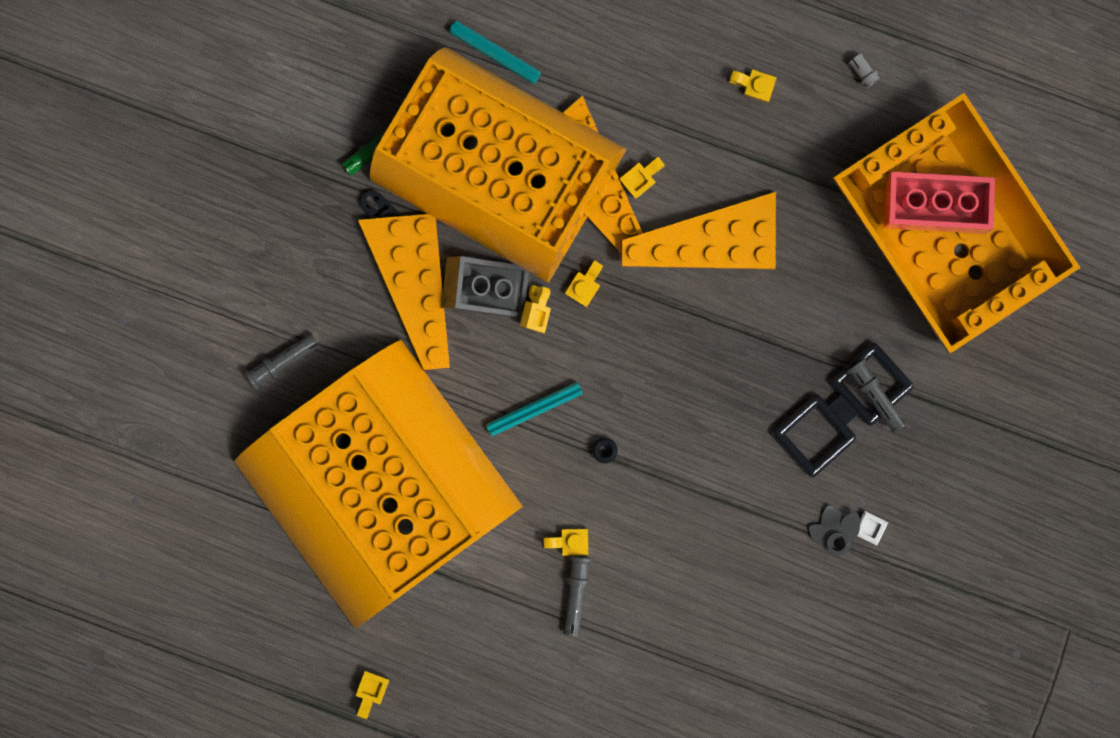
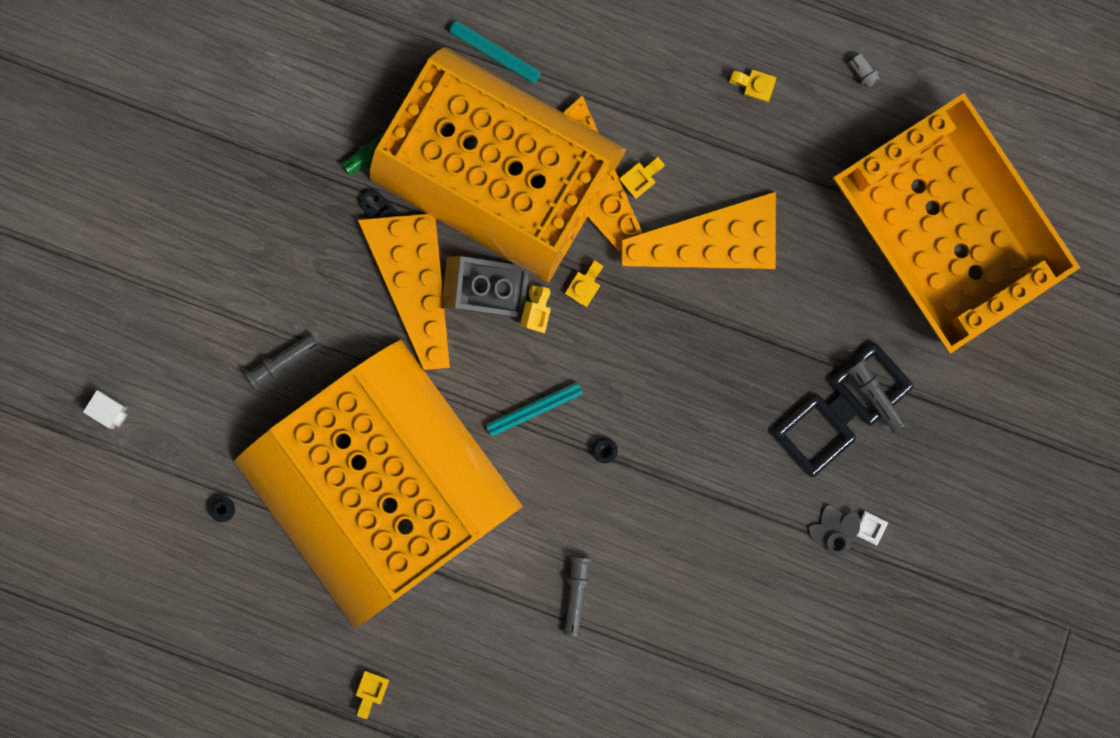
yellow plate [543,529,588,556] -> none
coral brick [884,172,995,234] -> none
none -> white brick [83,390,127,429]
none -> black plate [209,496,235,522]

